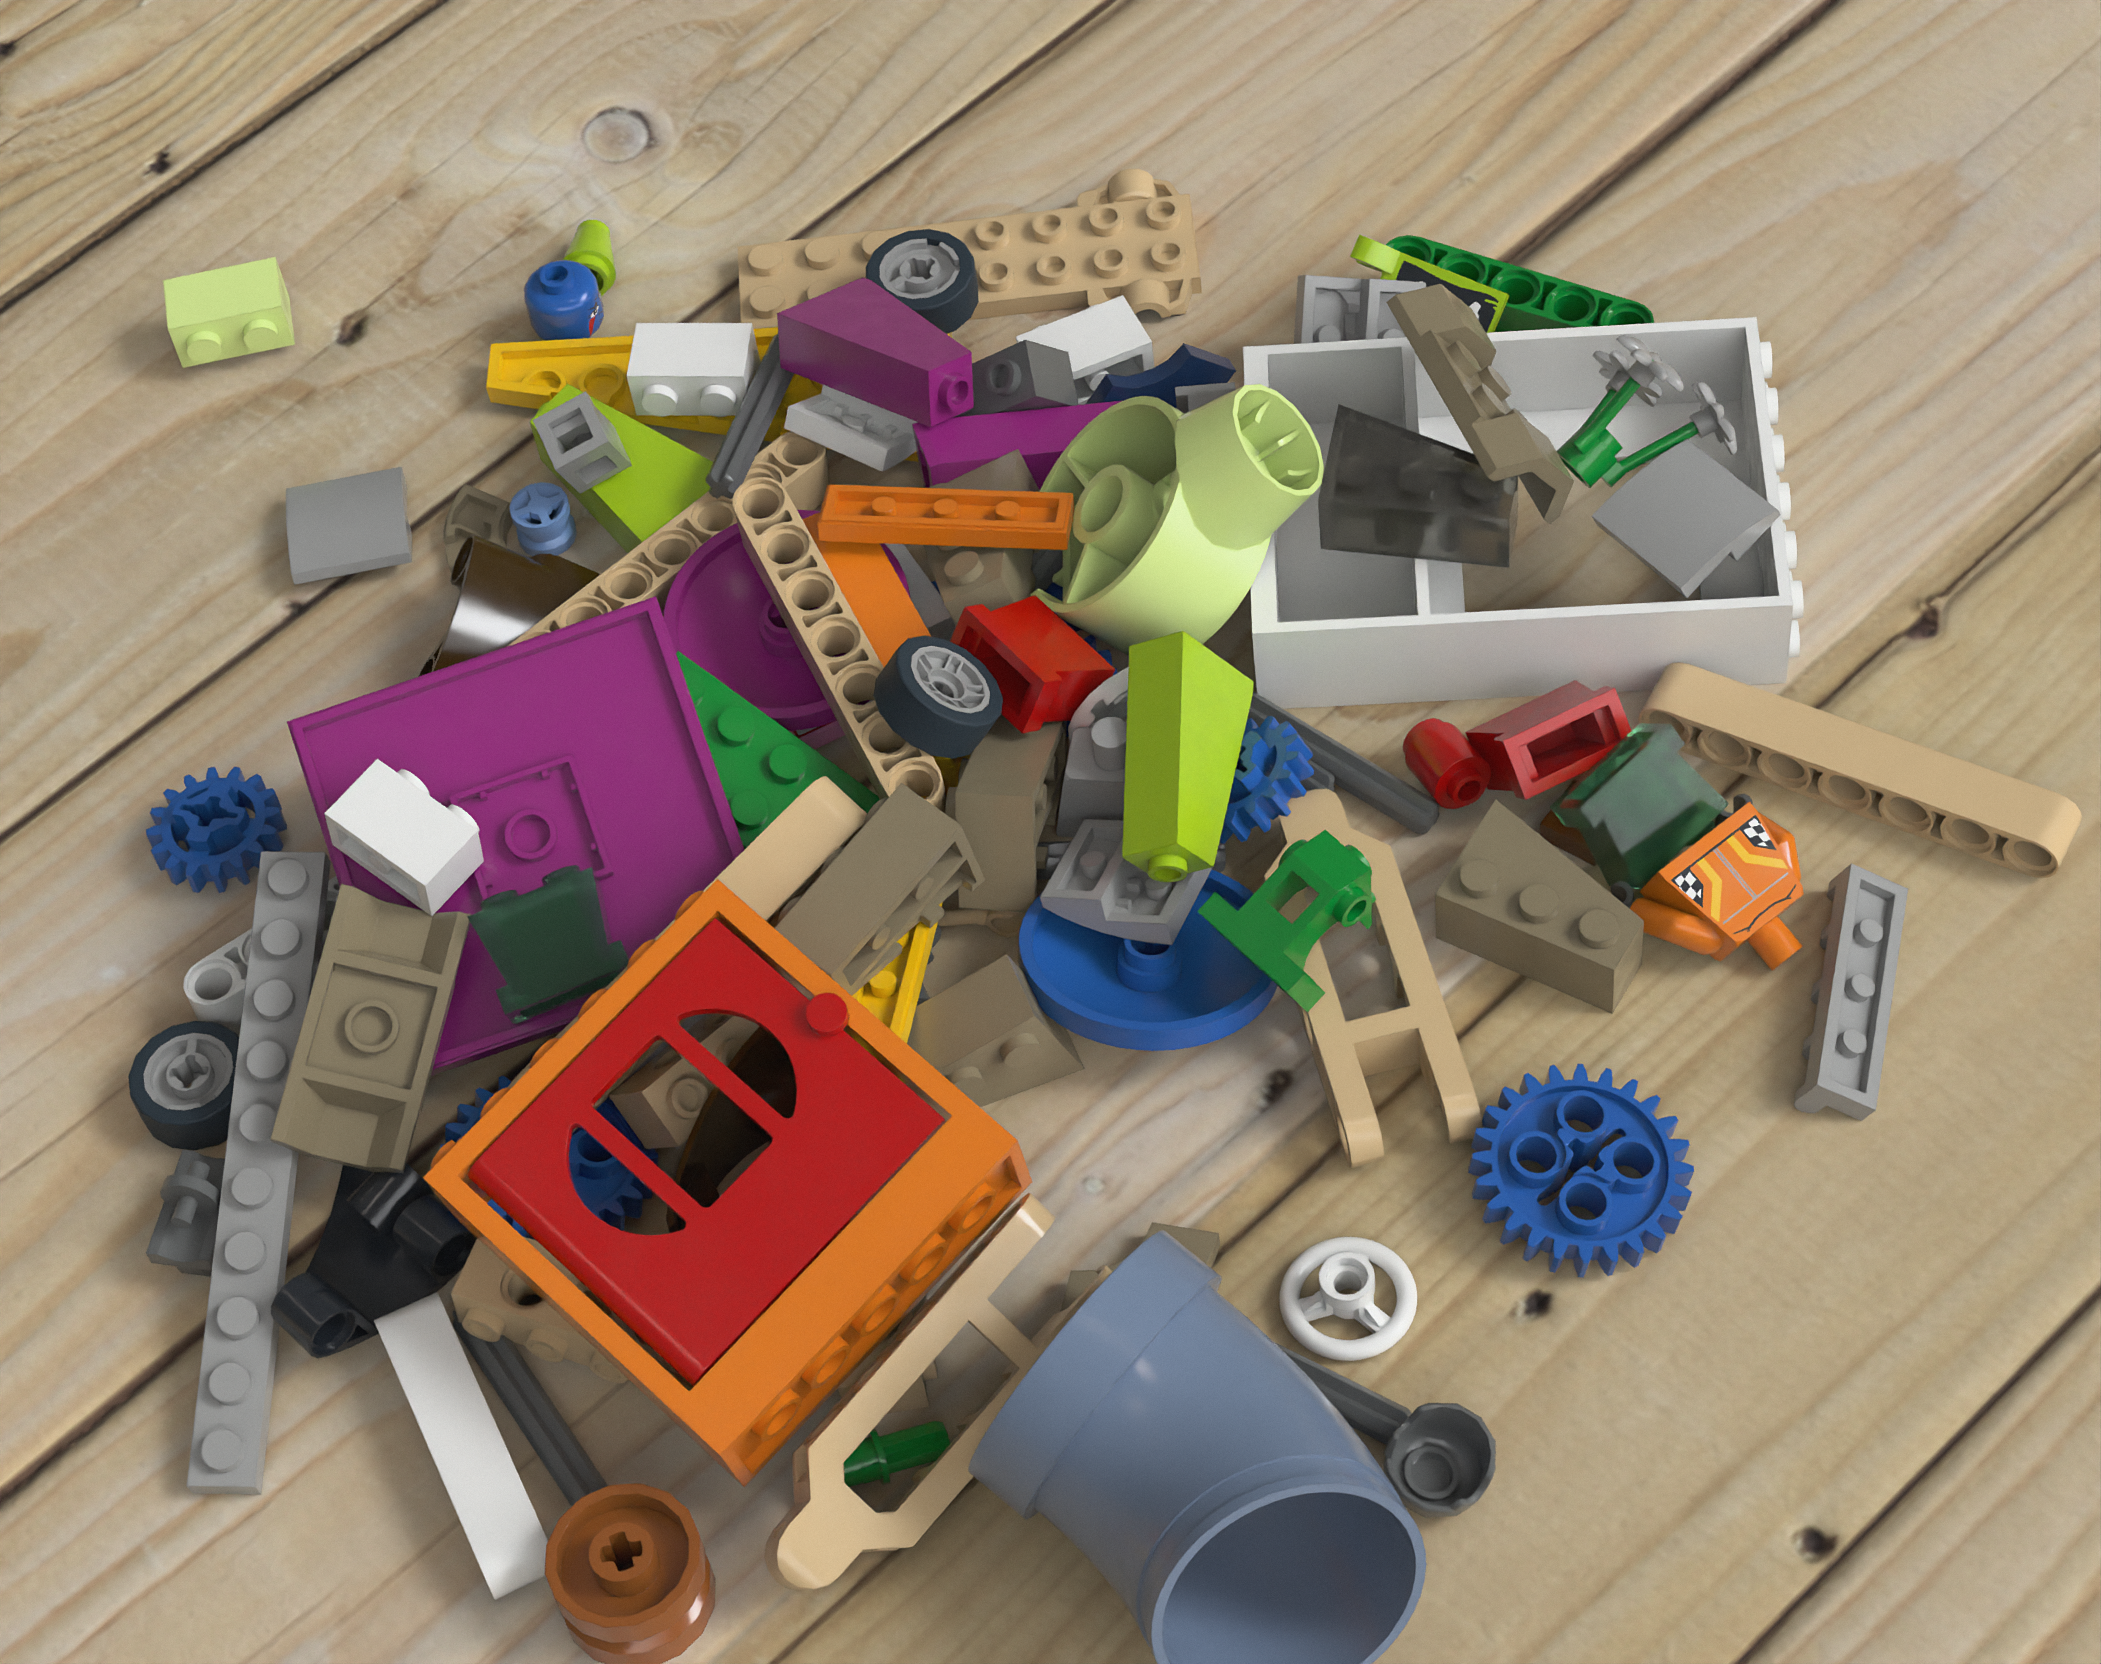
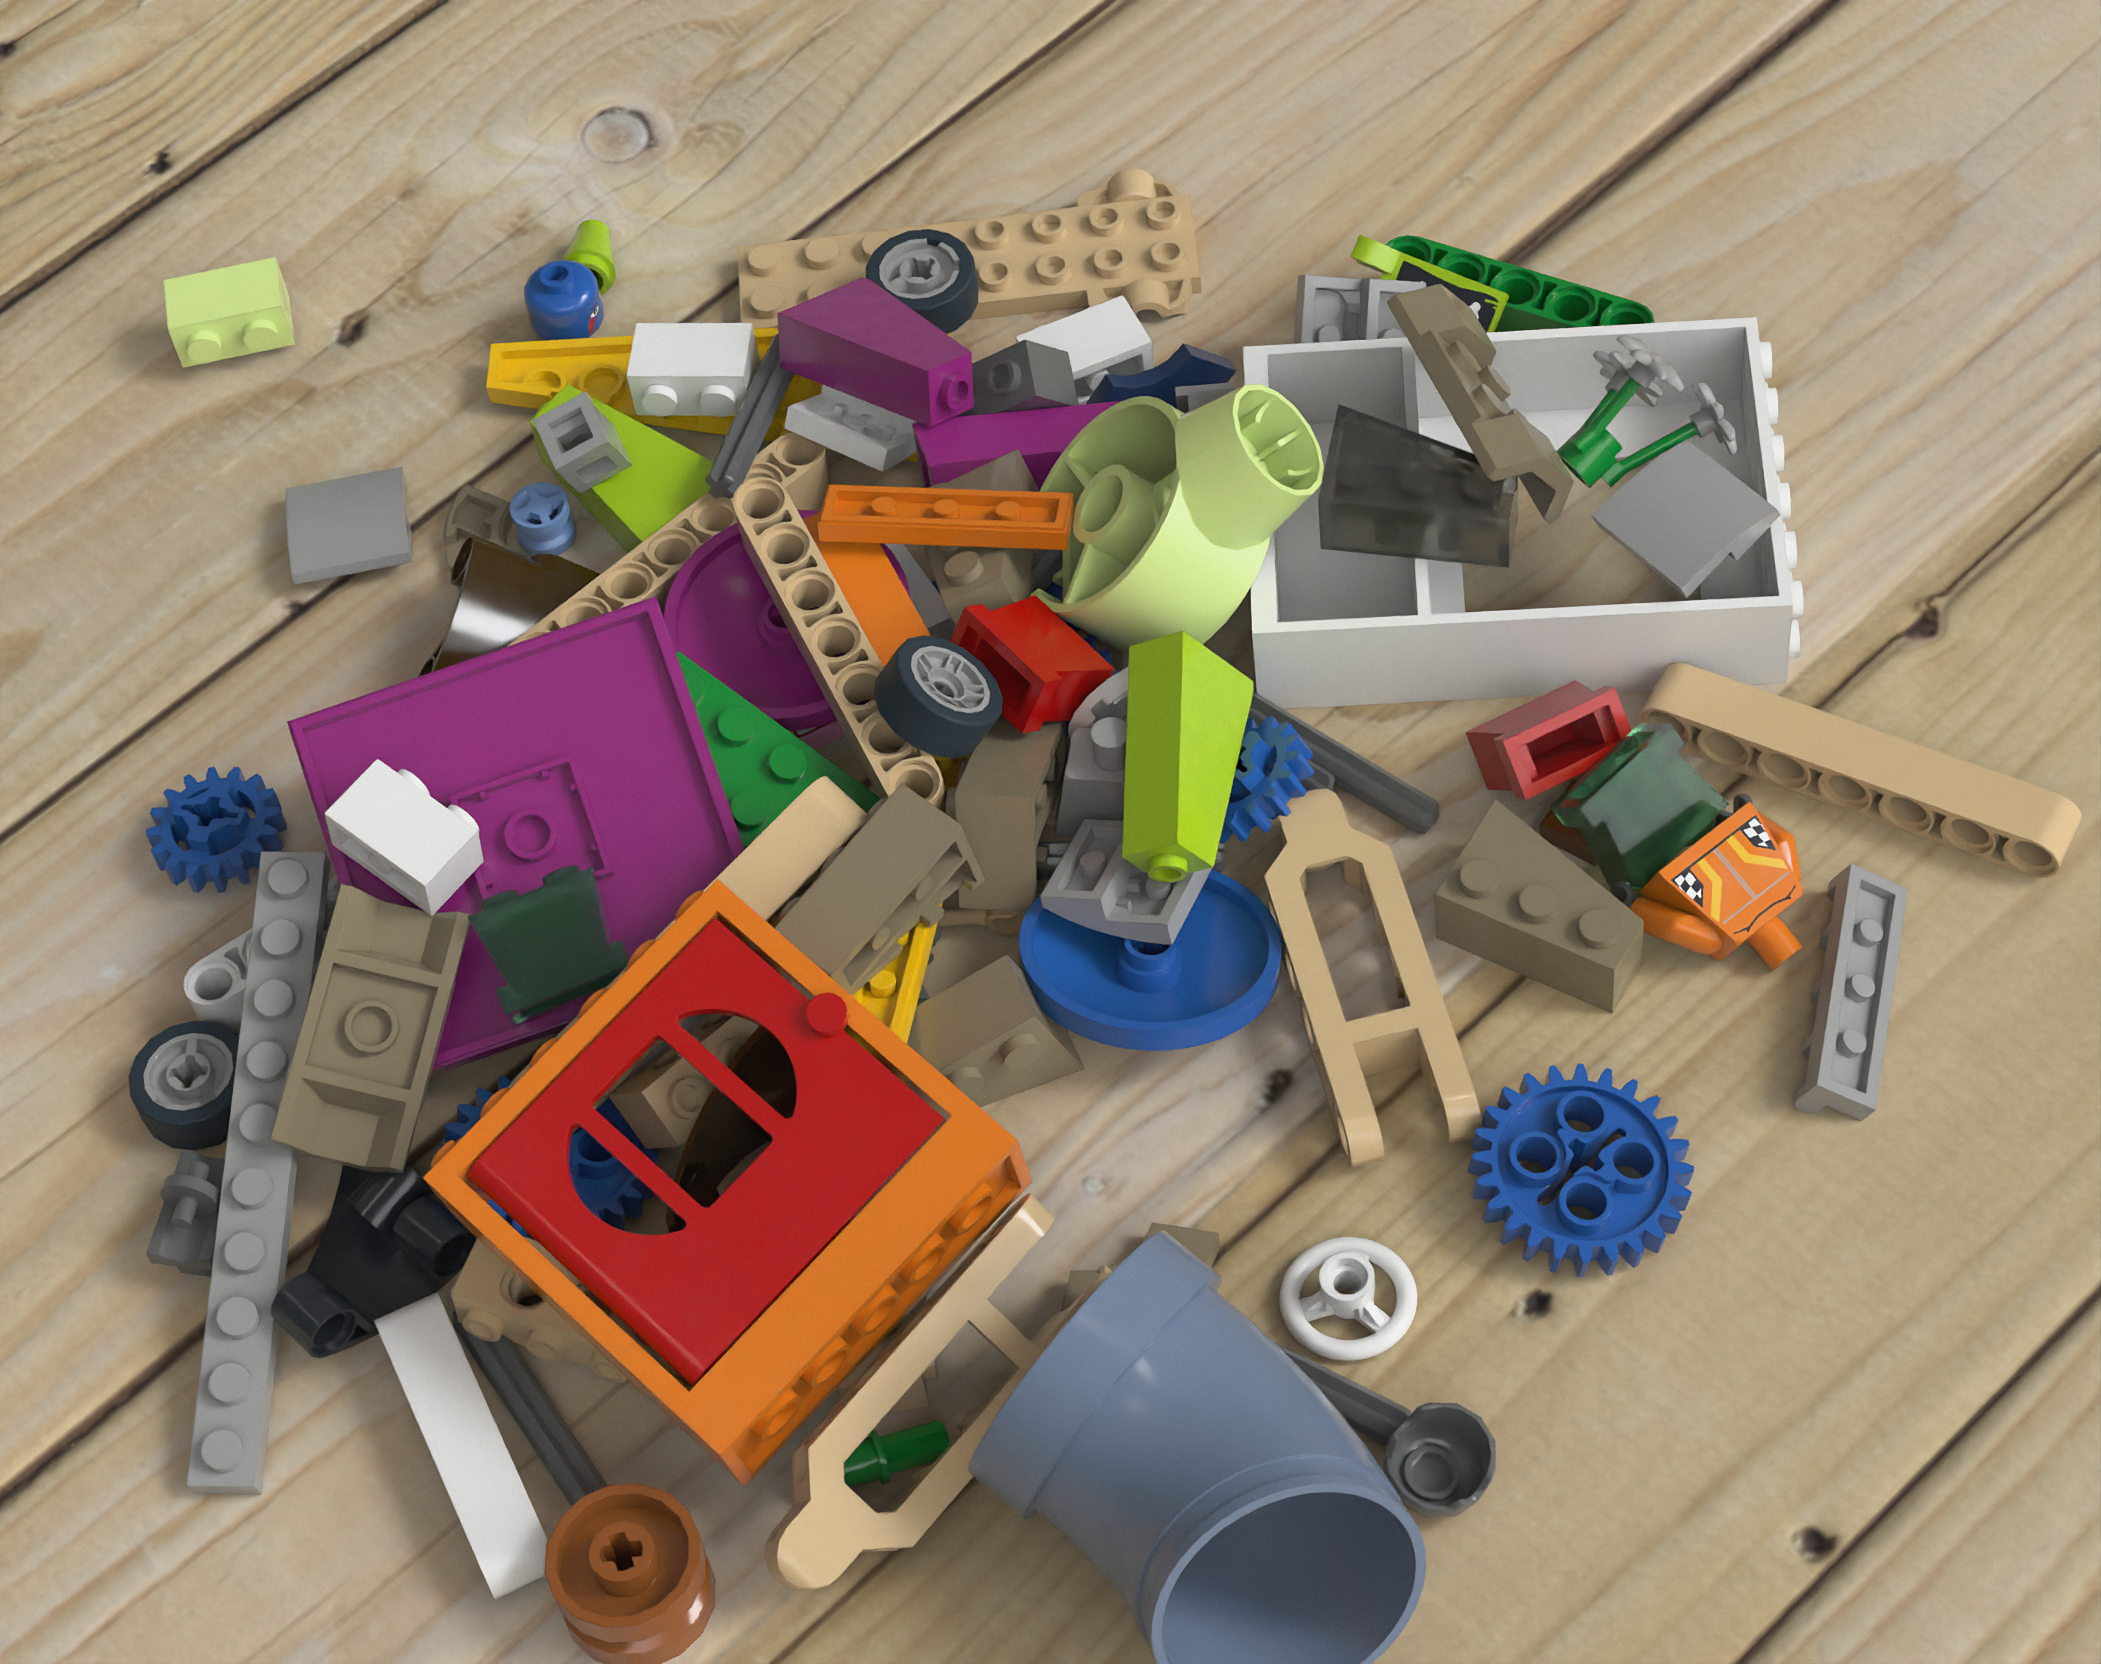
green tile [1197,830,1376,1013] -> none
red brick [1403,718,1491,809] -> none

